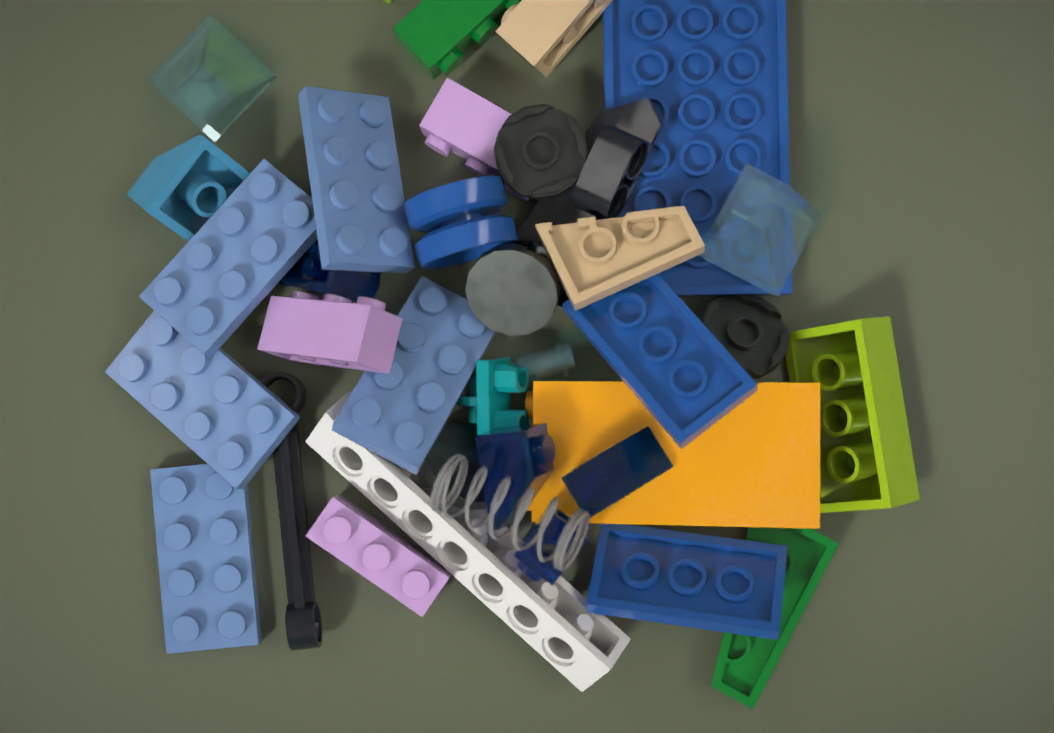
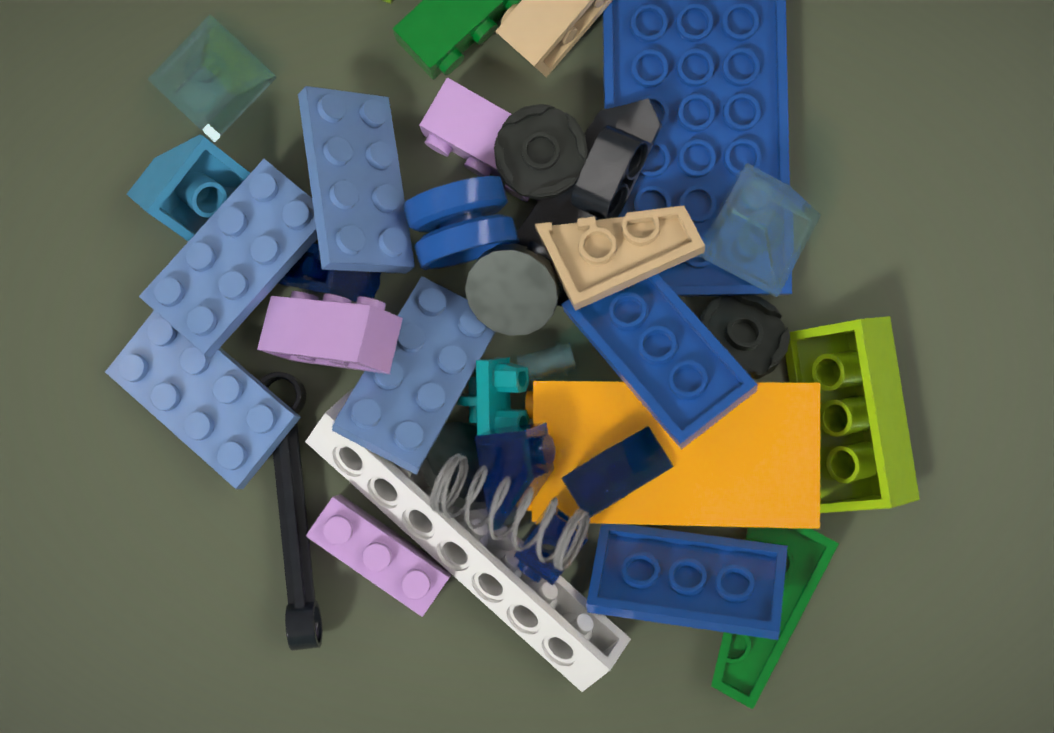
medium blue plate [150,464,262,654] -> none

